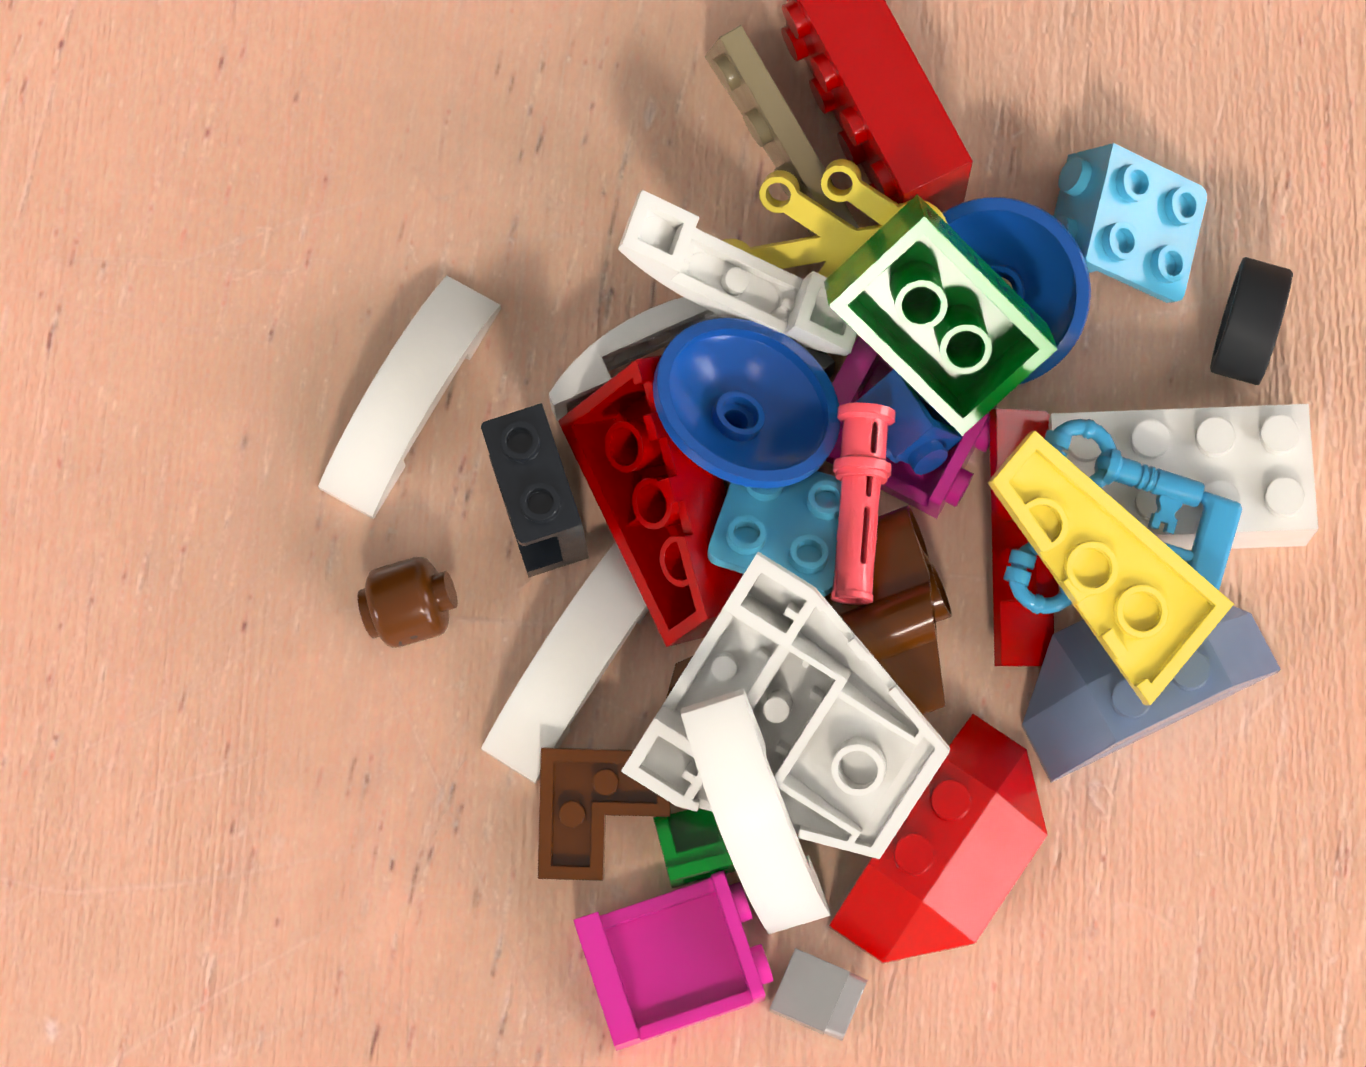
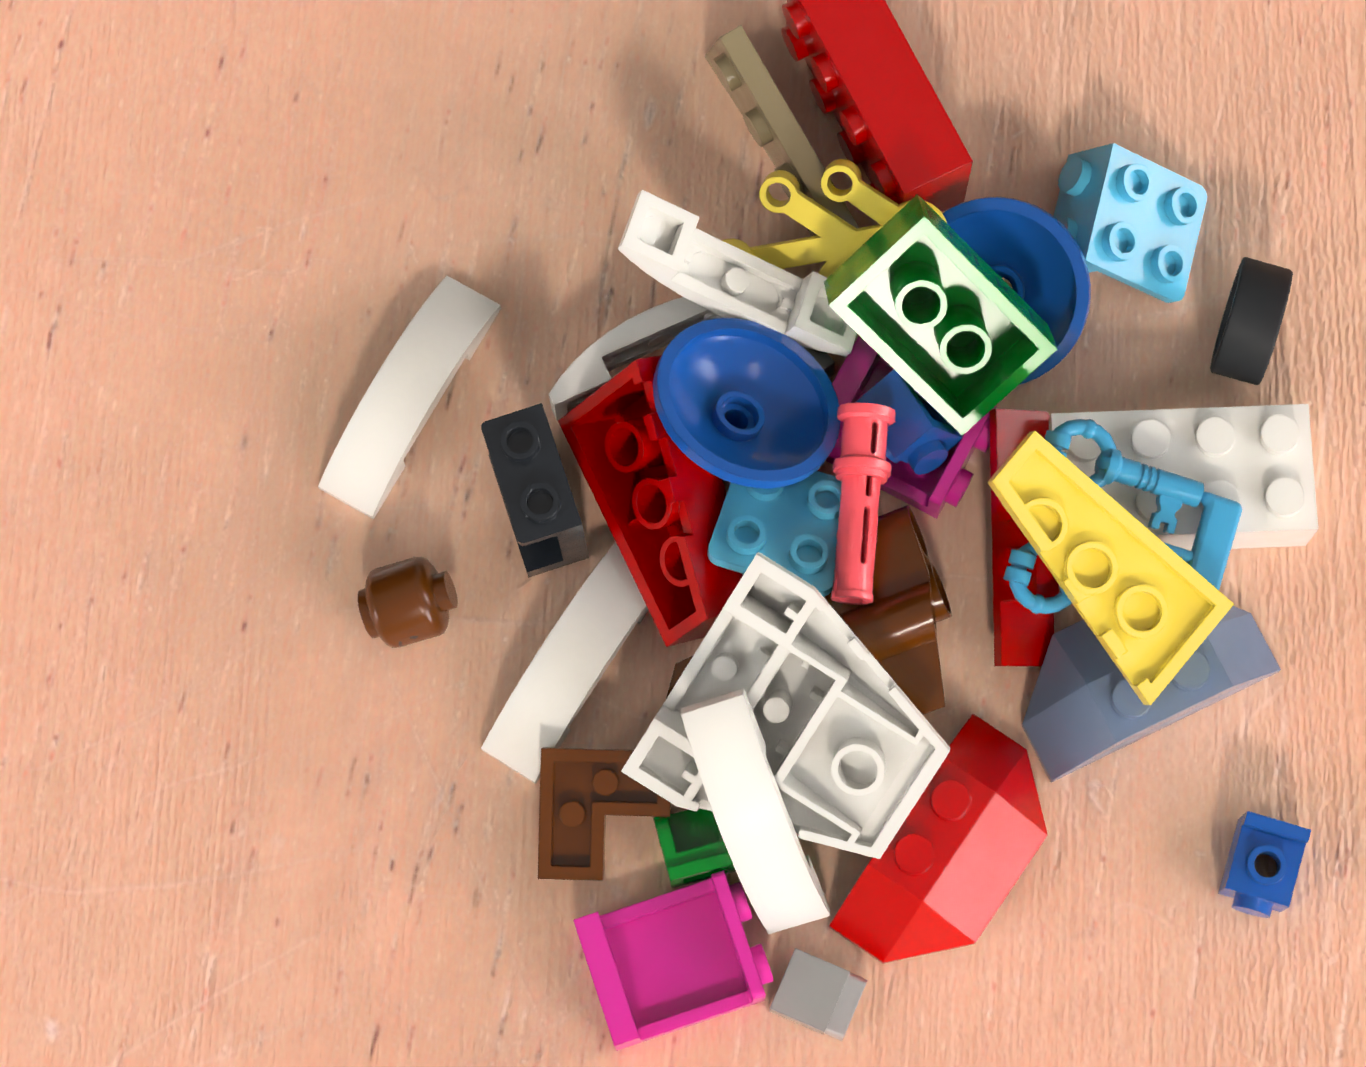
none -> blue brick [1218,811,1311,918]

